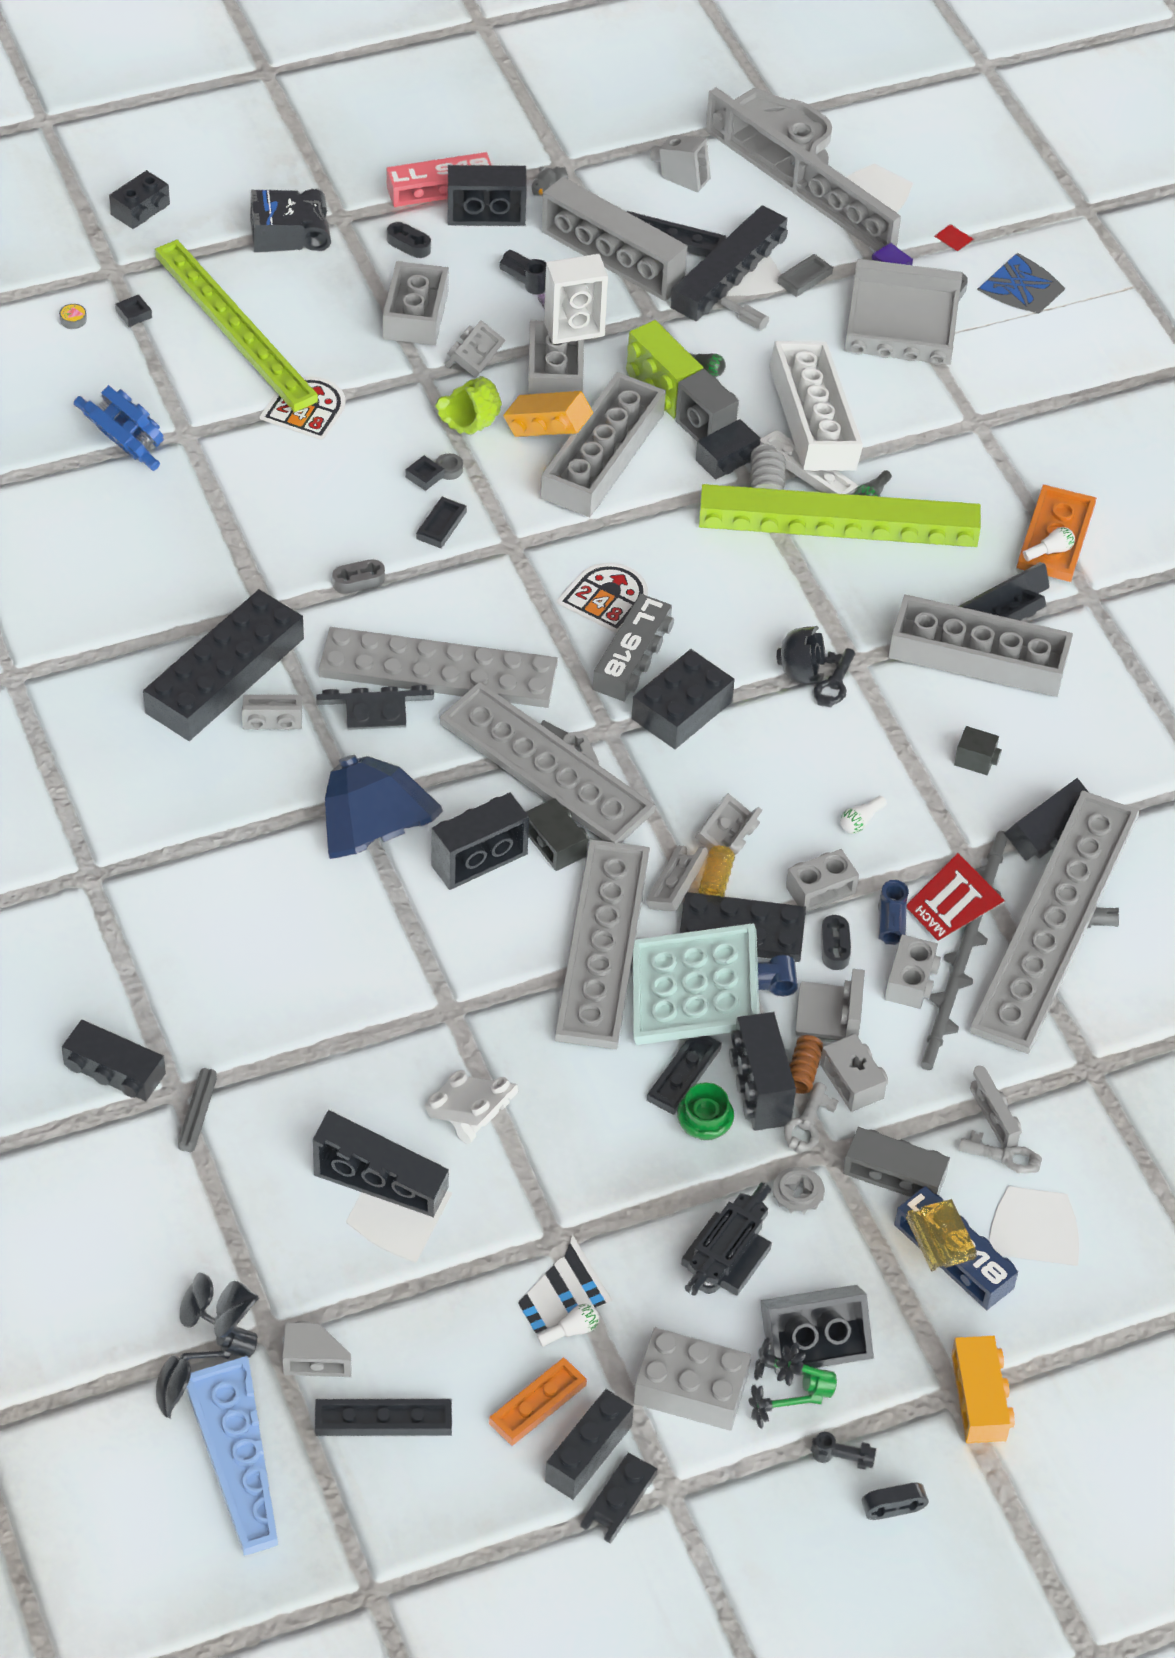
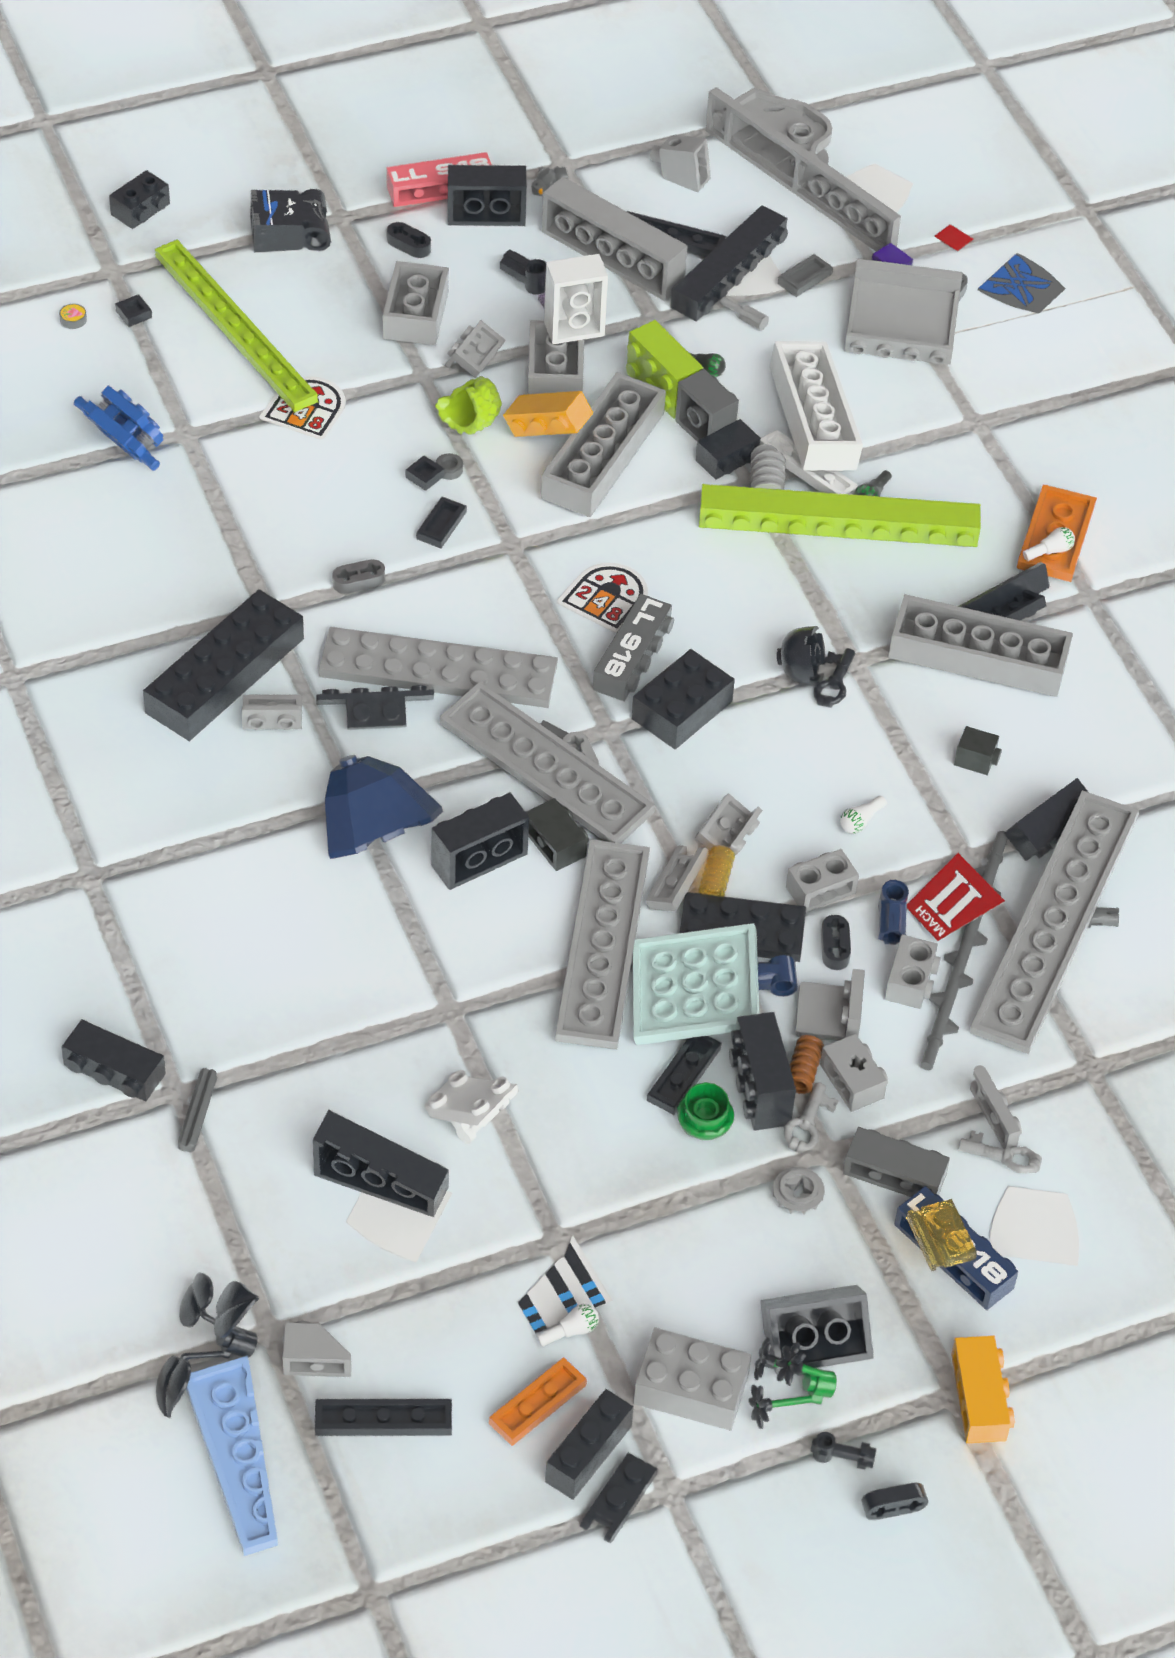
black piece [681,1182,772,1296] -> none

